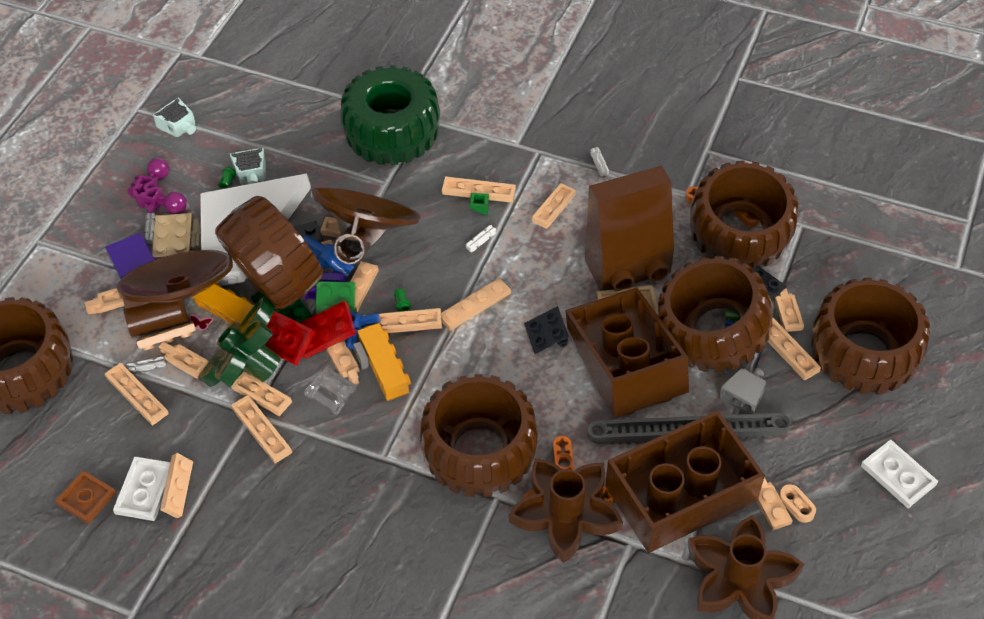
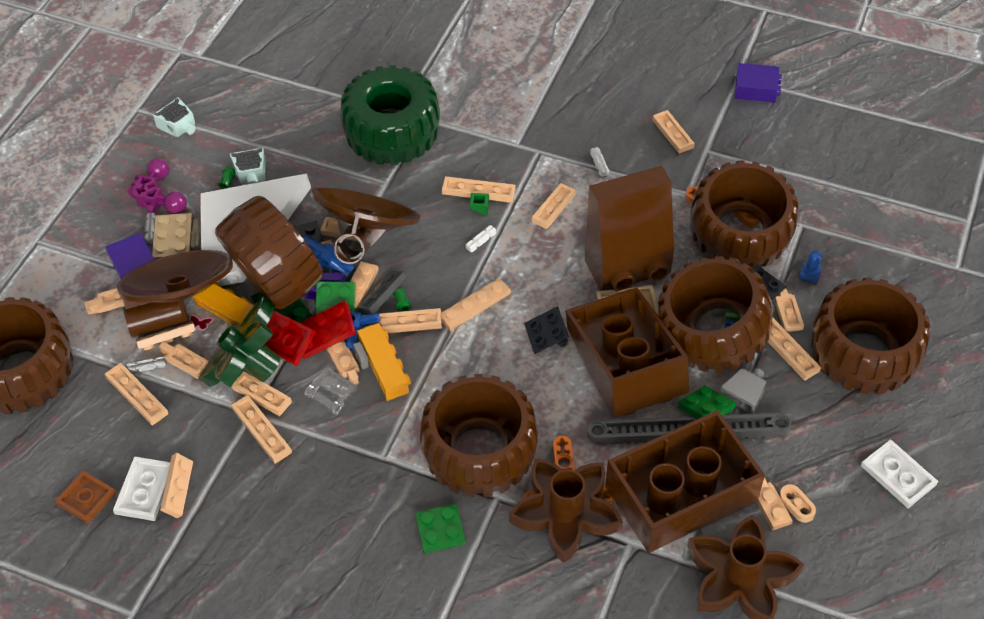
none -> dark grey plate [357,270,407,314]
none -> green plate [415,504,466,553]
none -> light nougat plate [652,110,695,154]
none -> green plate [678,385,736,419]
none -> dark purple brick [734,63,782,103]
none -> blue axle [799,250,822,284]

